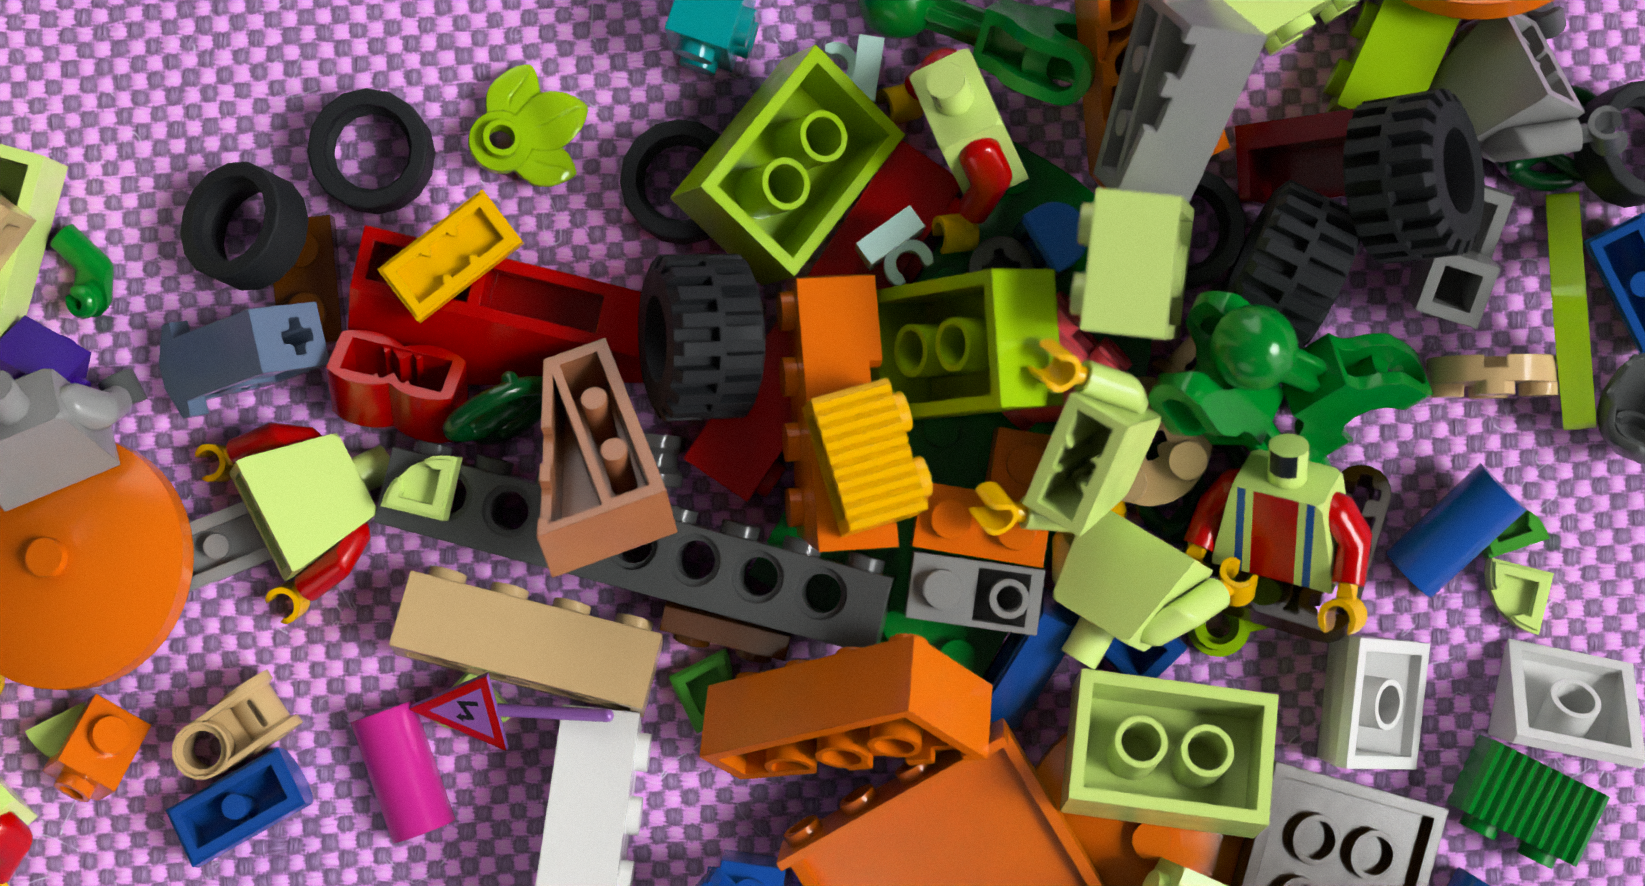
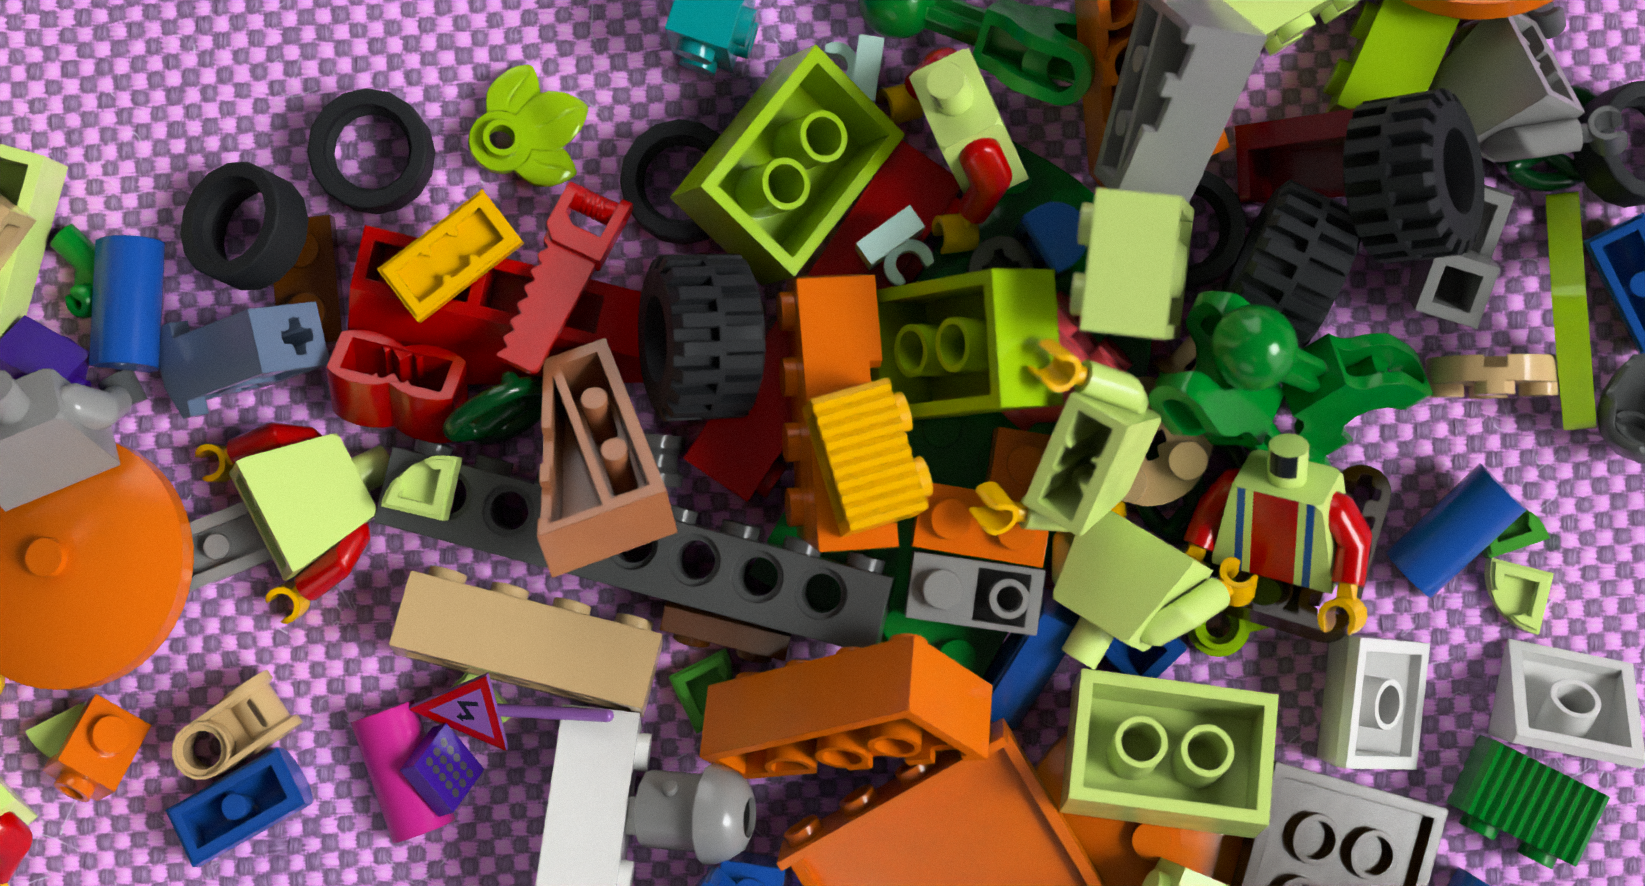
none -> blue brick [89,235,165,373]
none -> dark purple tile [400,723,485,817]
none -> red piece [497,181,634,375]
none -> light grey piece [634,763,756,865]

